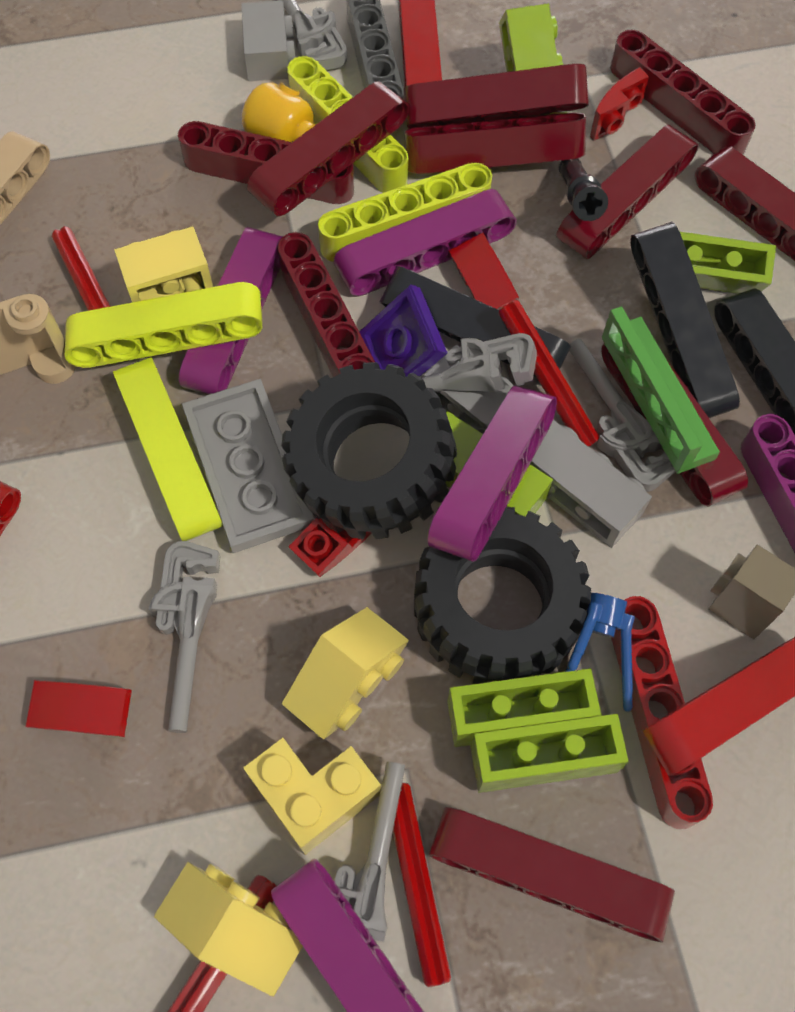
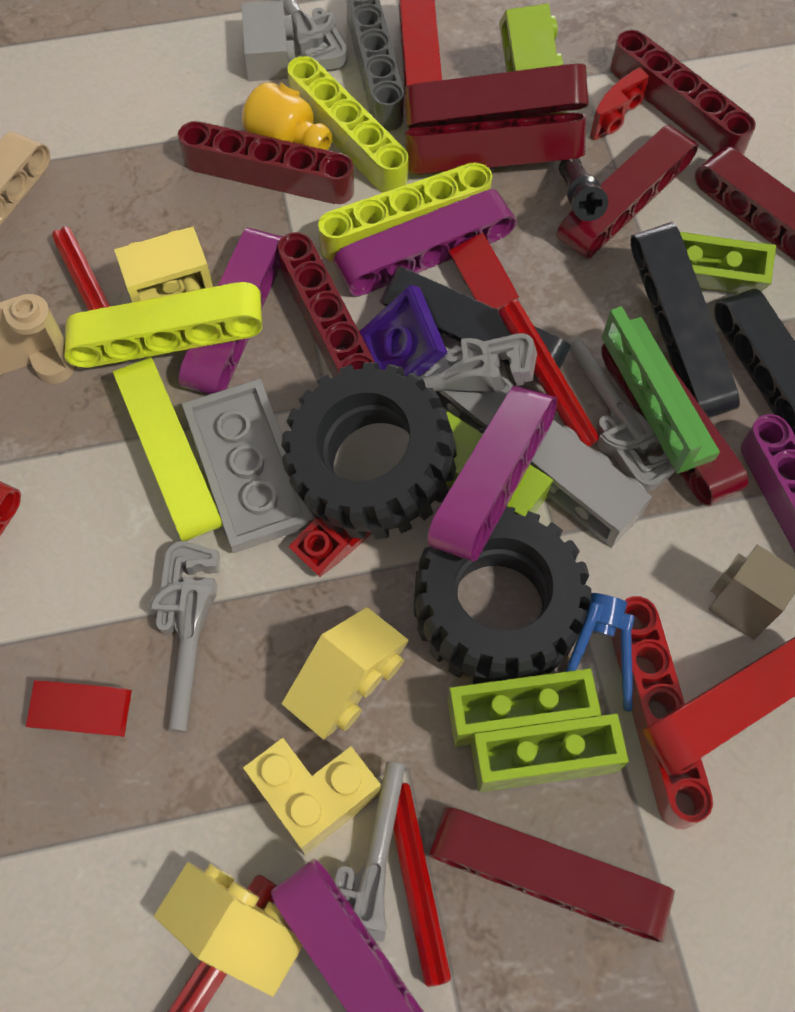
dark red beam [247,81,409,217] -> none

